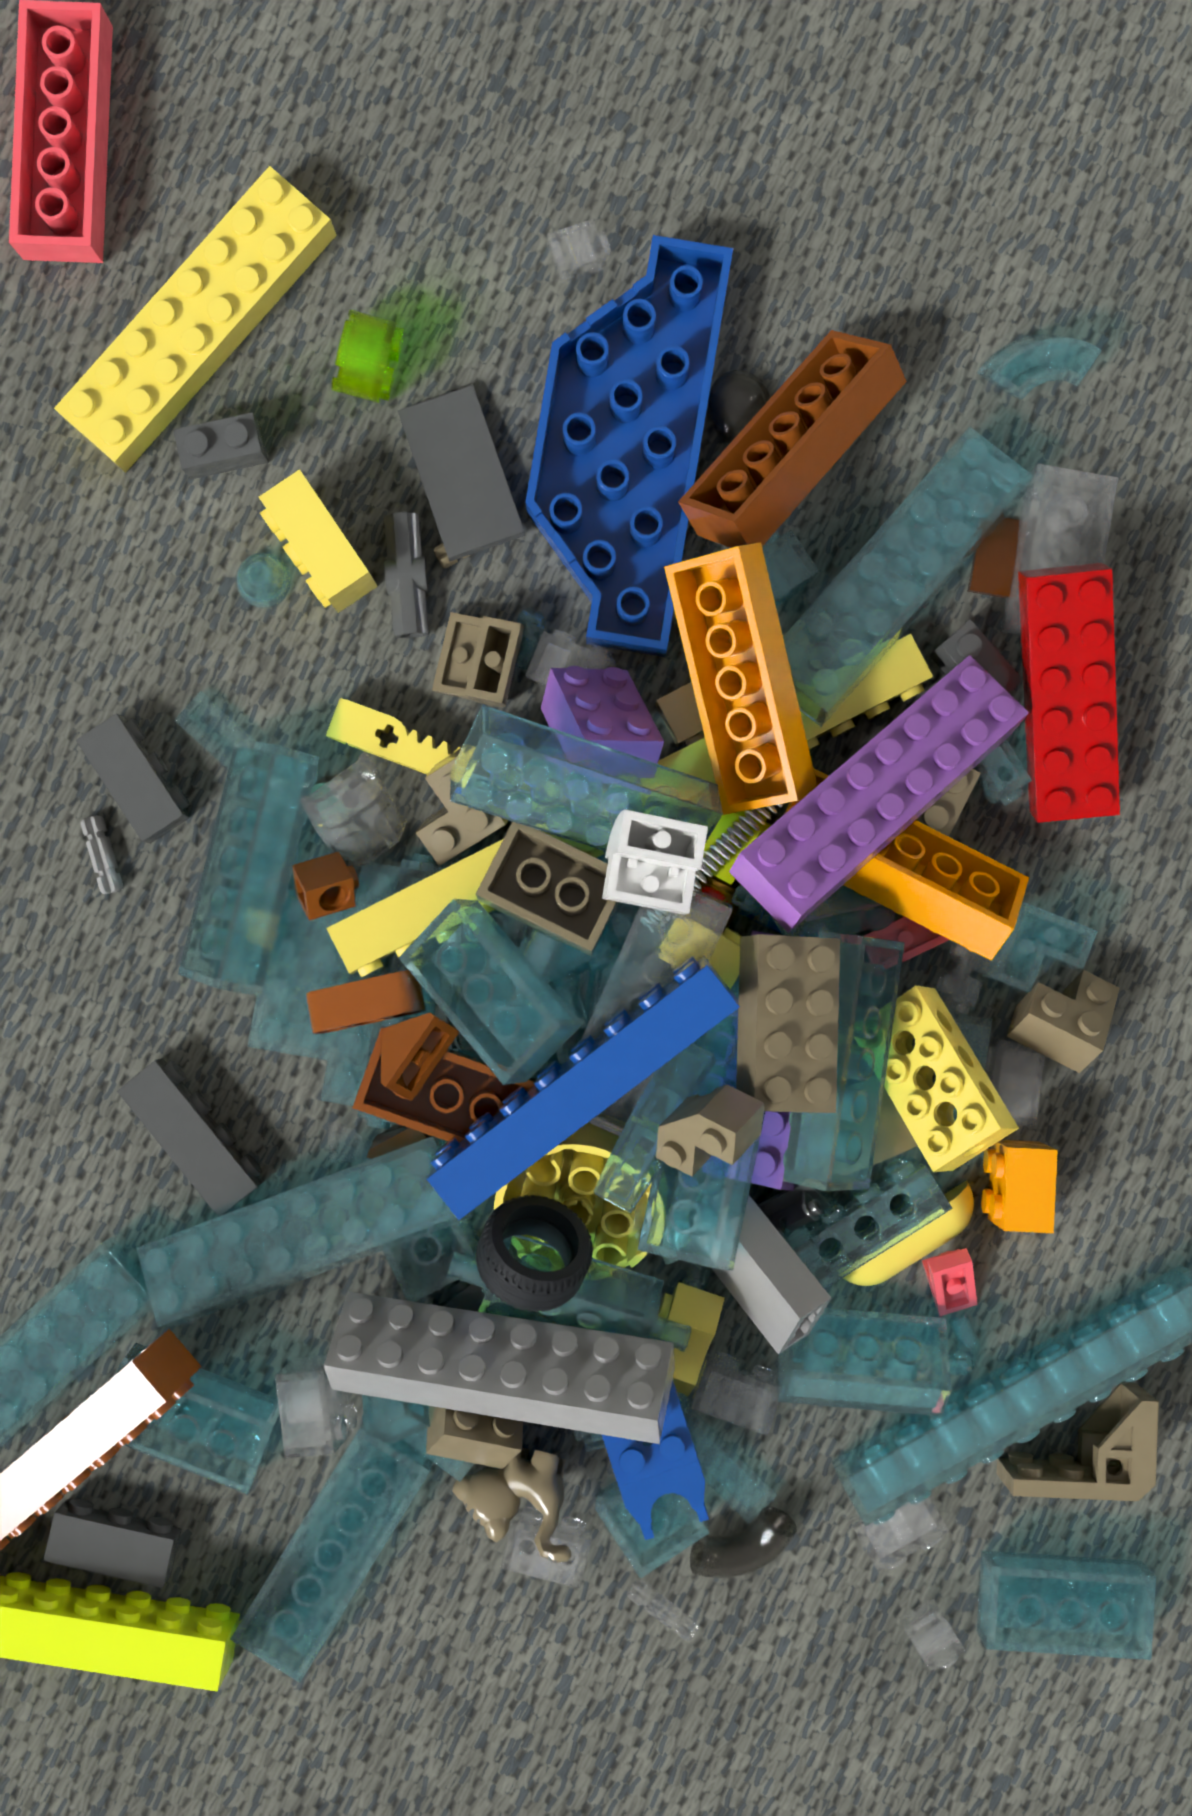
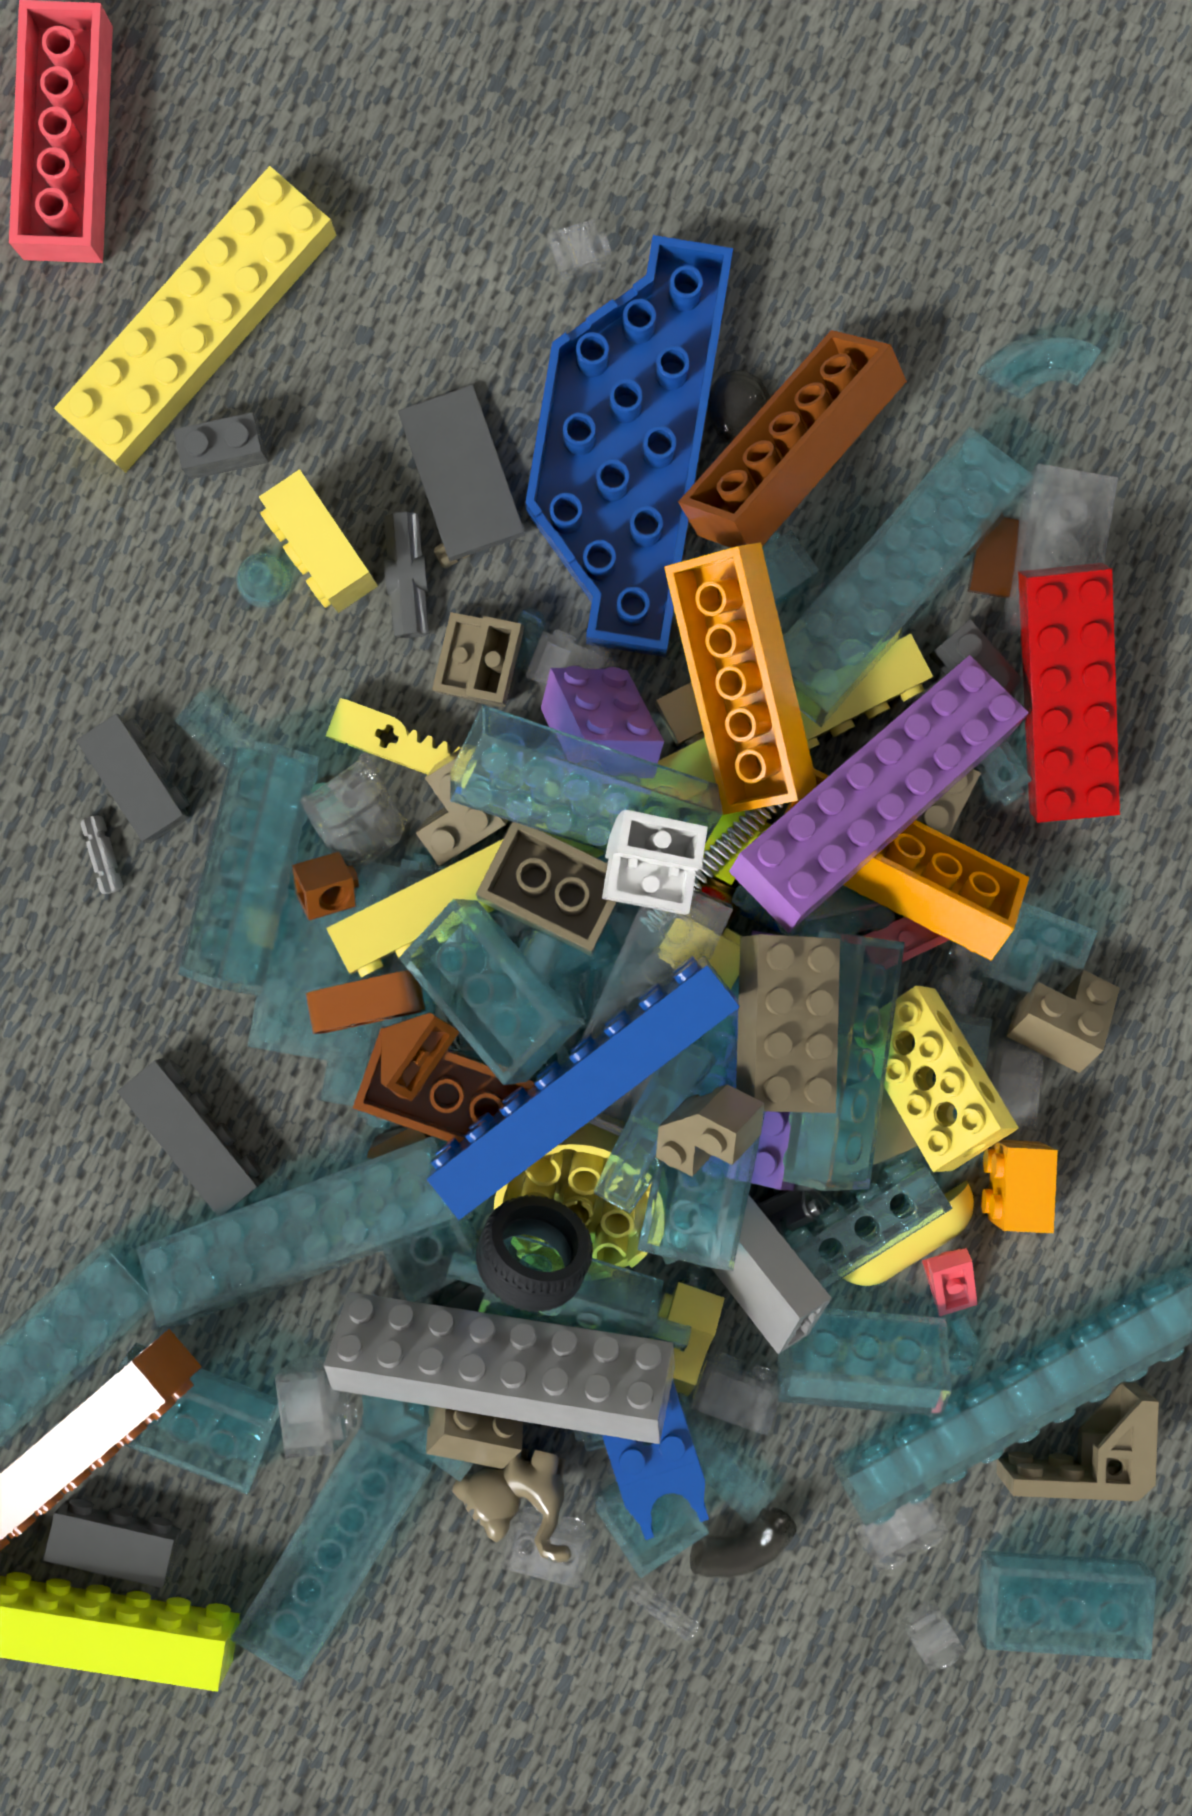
clear neon green brick [331,309,404,403] -> none

